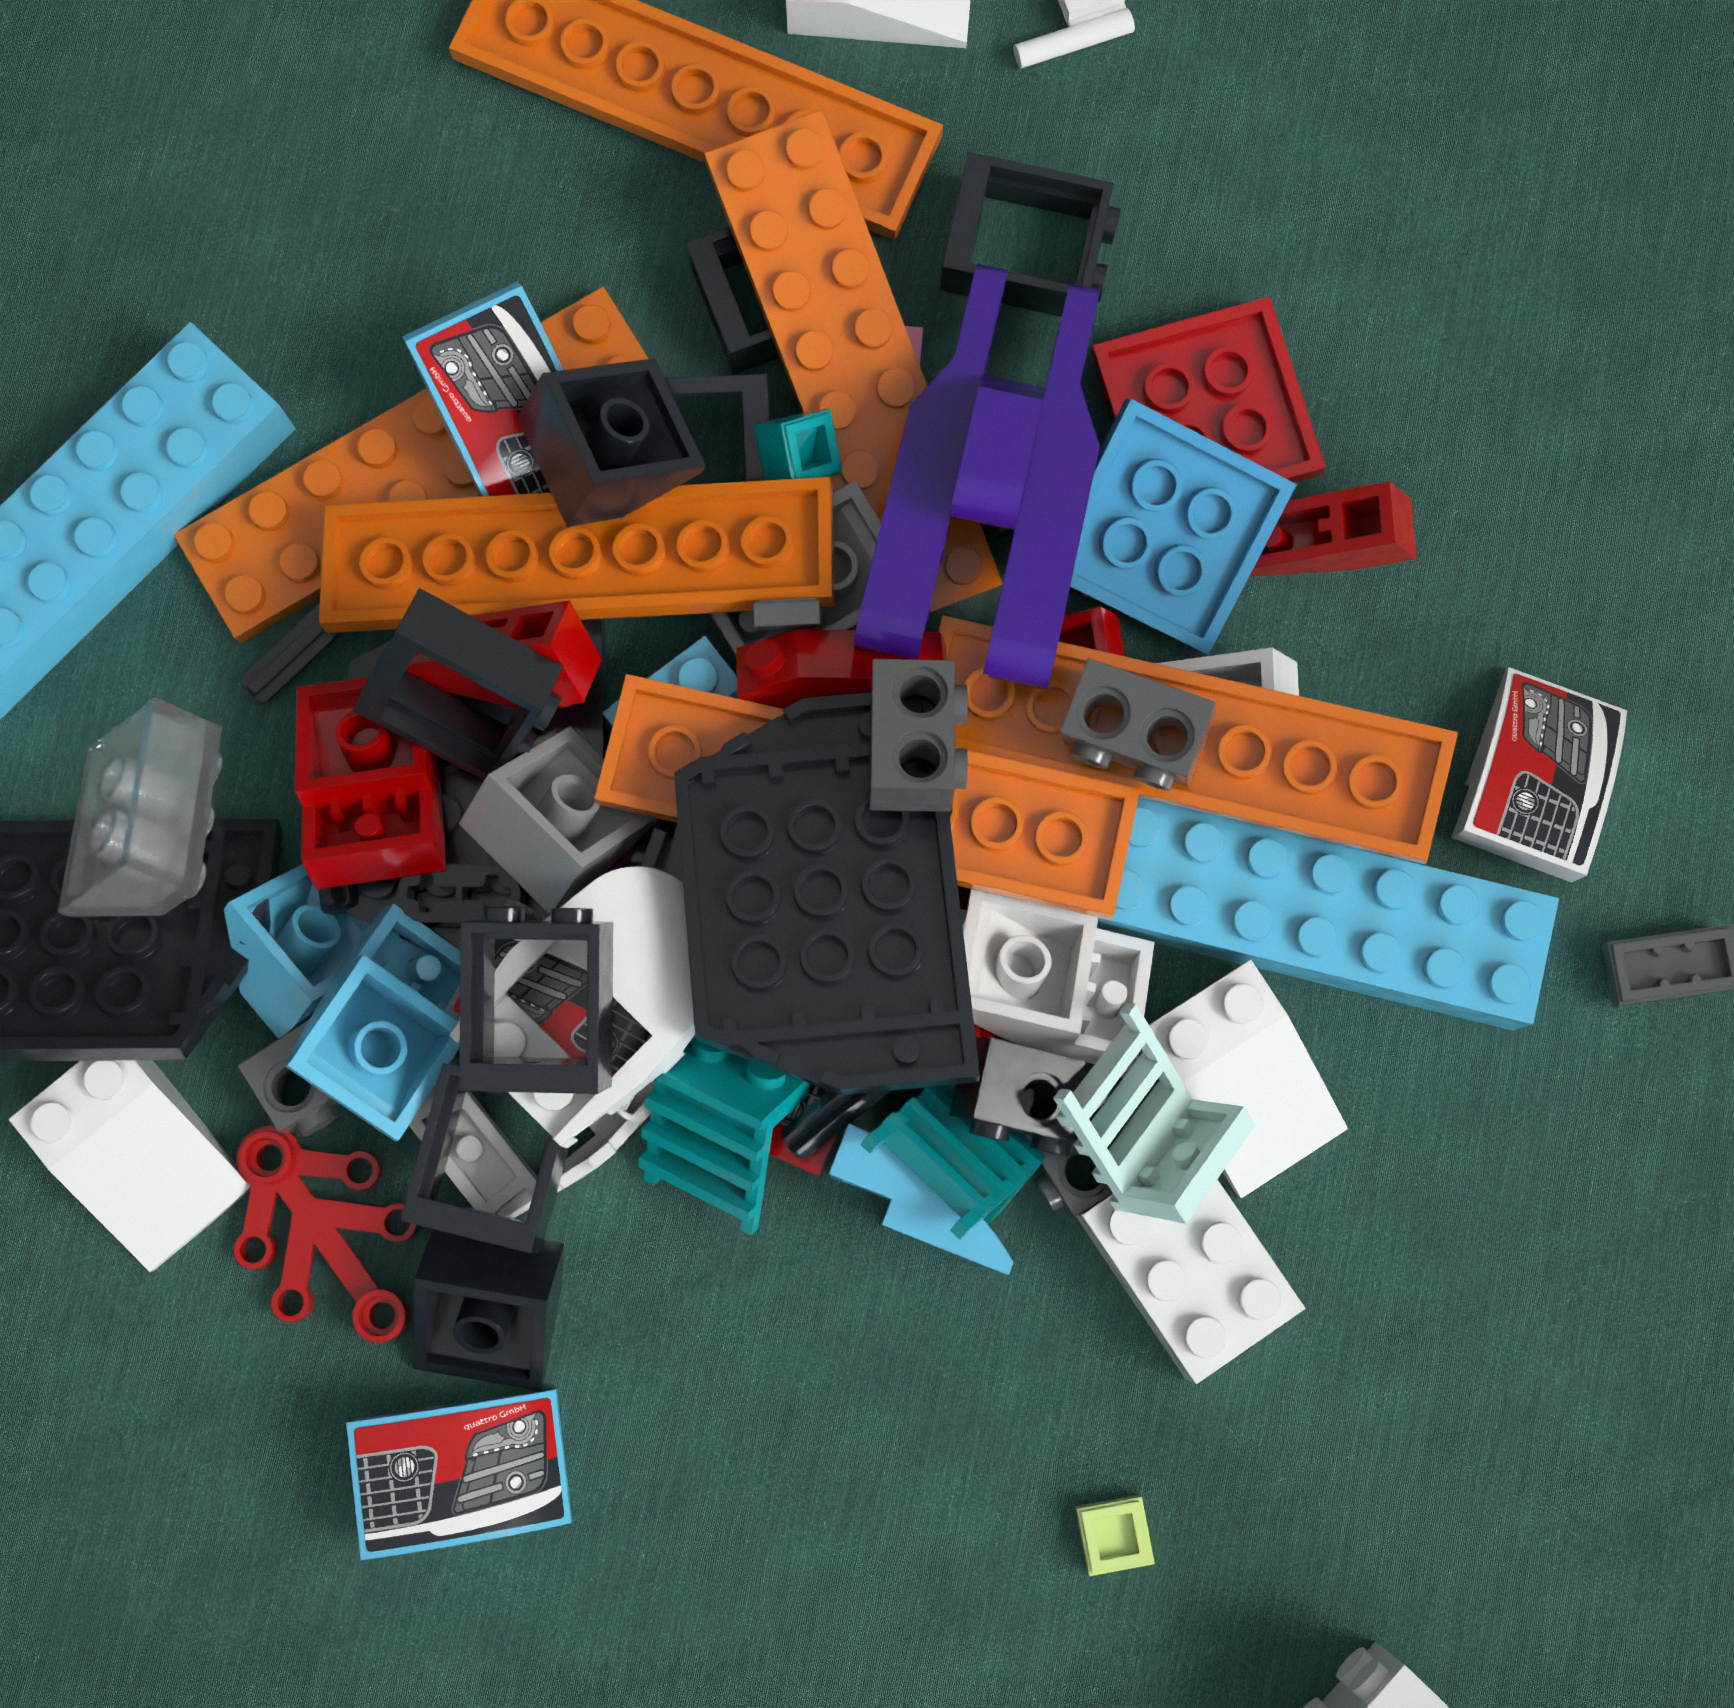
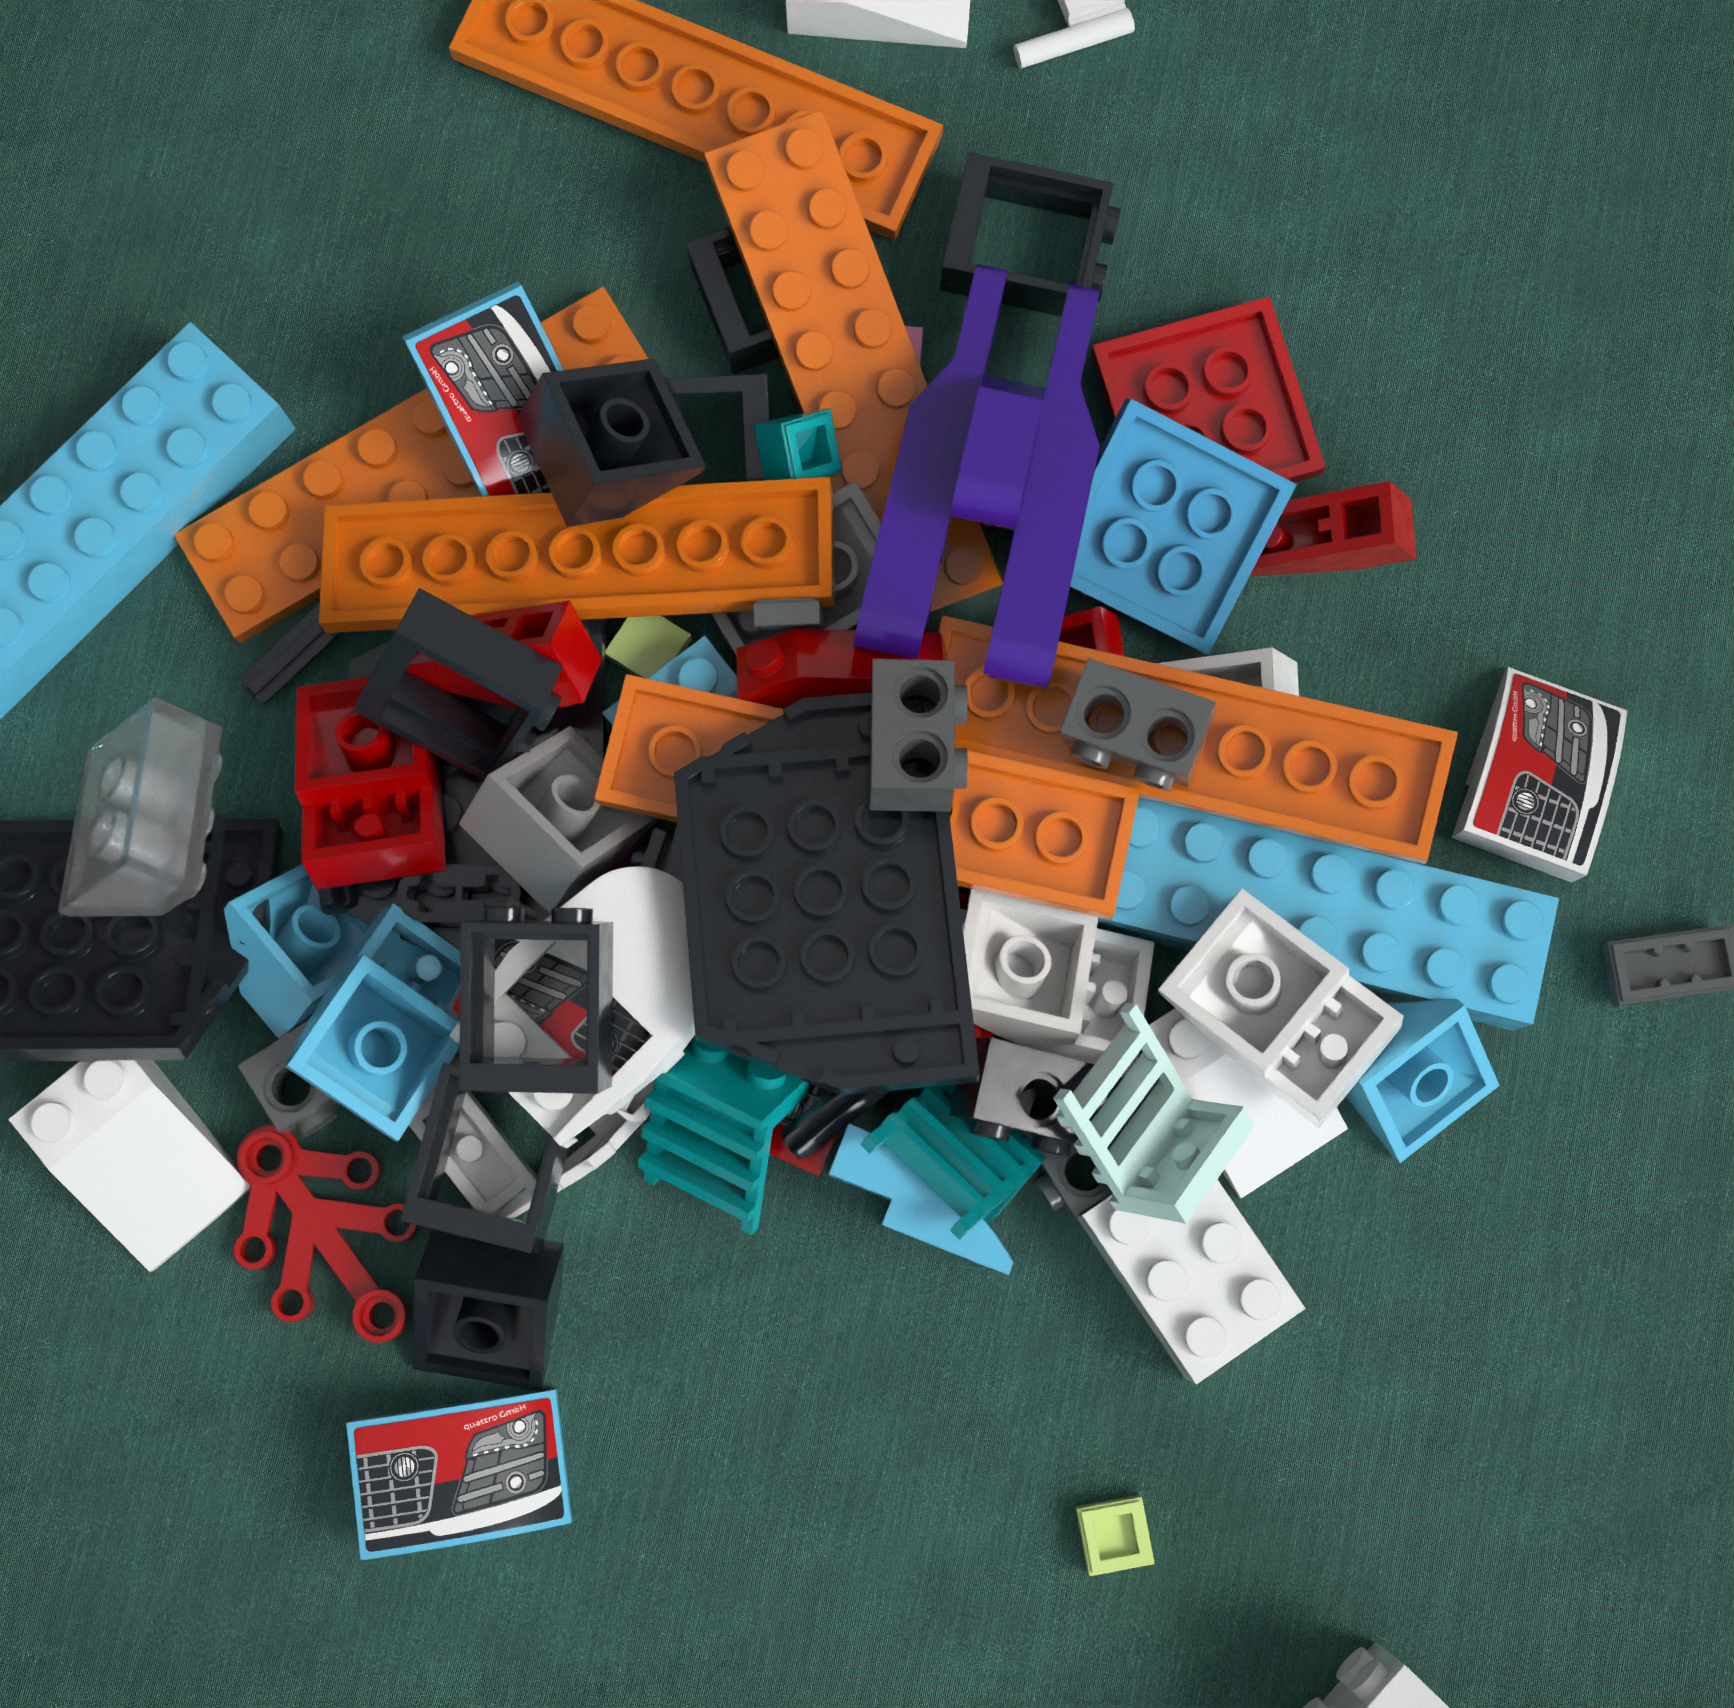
none -> yellowish green tile [605,616,692,679]
none -> white slope [1158,888,1403,1129]
none -> medium azure slope [1346,999,1500,1163]

